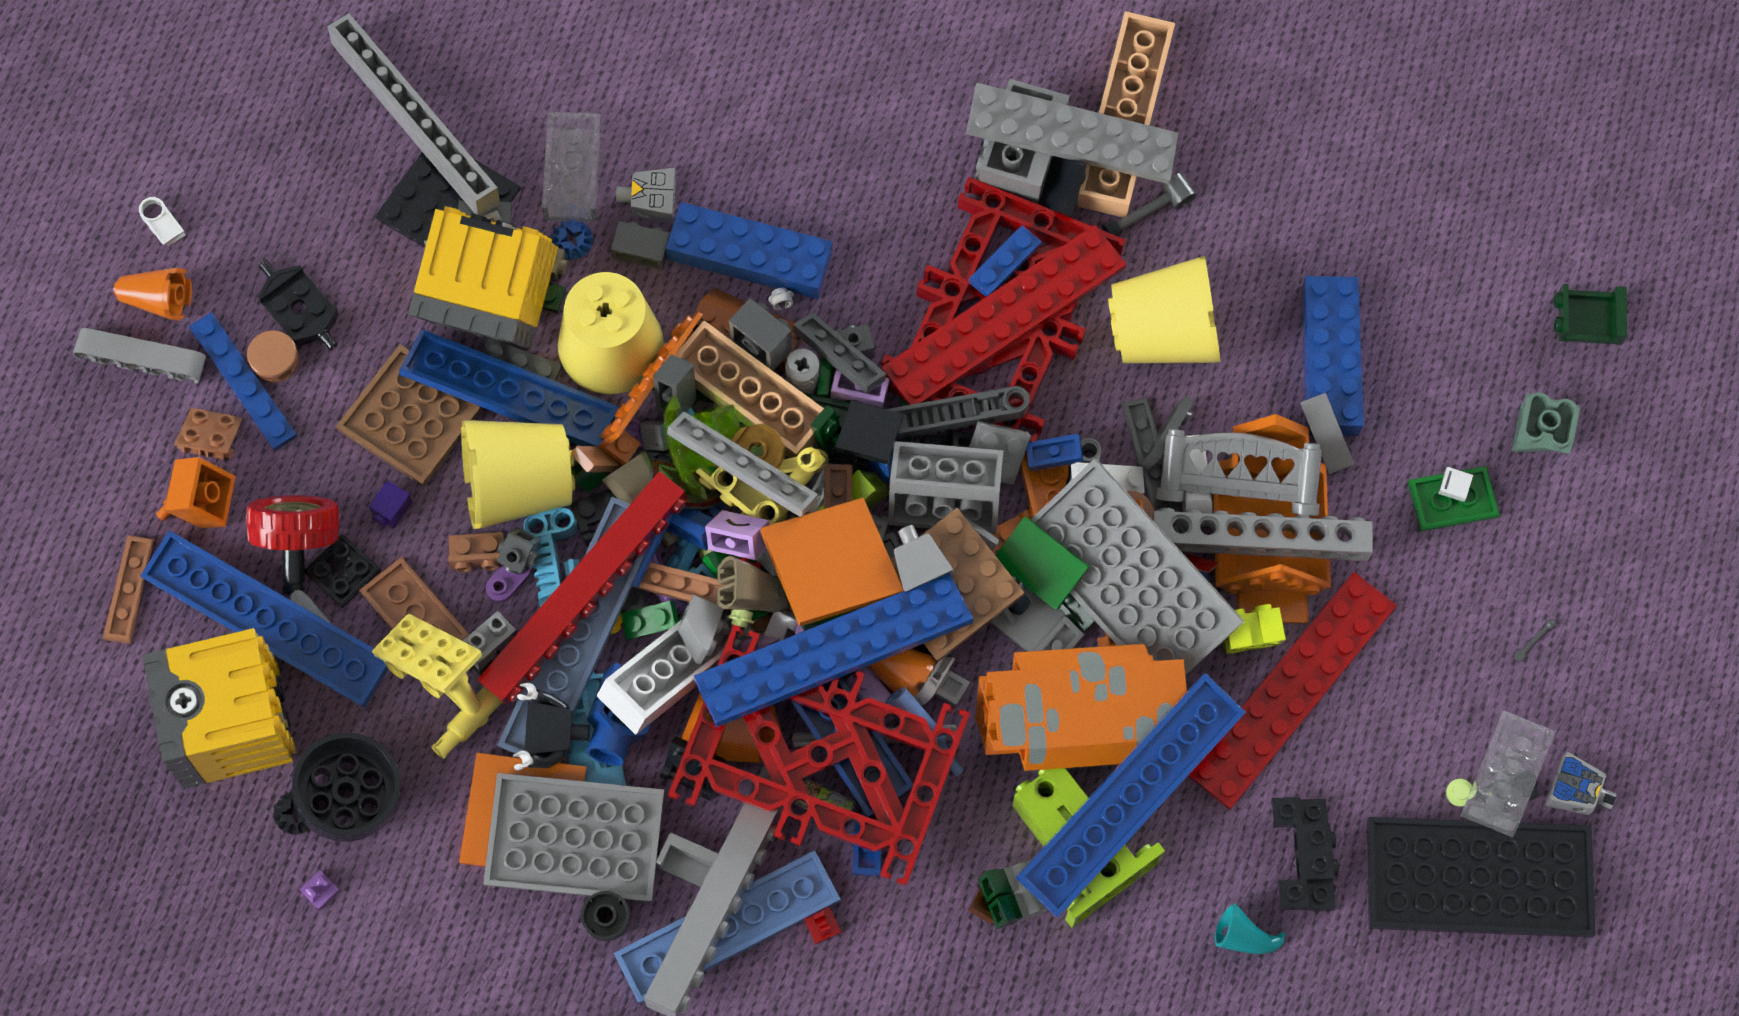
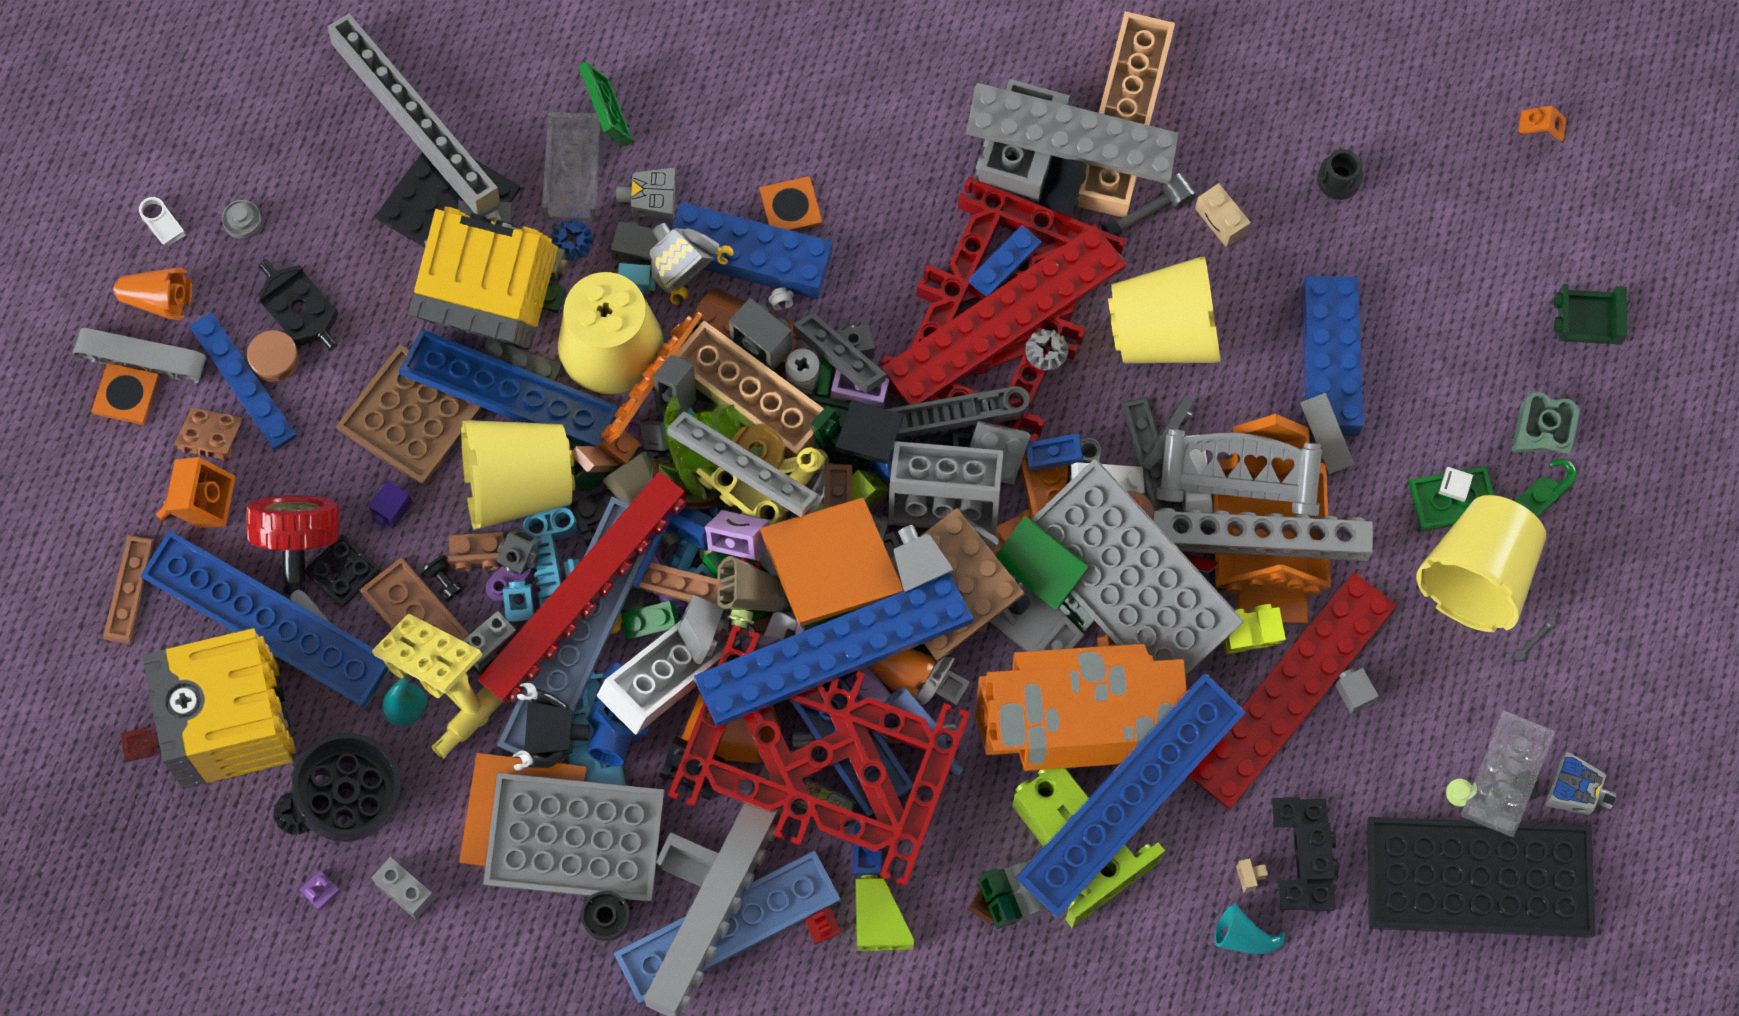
none -> orange tile [91,363,160,425]
none -> clear red plate [121,727,160,762]
none -> light grey plate [222,200,262,239]
none -> light grey brick [371,857,435,920]
none -> teal hat [382,677,427,726]
none -> black piece [420,555,464,601]
none -> medium azure brick [503,580,534,622]
none -> green tile [578,62,633,146]
none -> medium azure brick [618,263,656,295]
none -> light grey torso [649,223,734,305]
none -> orange tile [759,176,822,232]
none -> lime slope [855,874,914,951]
none -> light grey gear [1025,329,1068,371]
none -> tan brick [1195,183,1251,248]
none -> tan tile [1236,858,1268,893]
none -> pearl dark grey piece [1317,149,1363,200]
none -> light grey brick [1335,668,1379,714]
none -> light yellow cone [1416,495,1546,632]
none -> green plate [1514,459,1577,517]
none -> orange bracket [1518,105,1566,141]

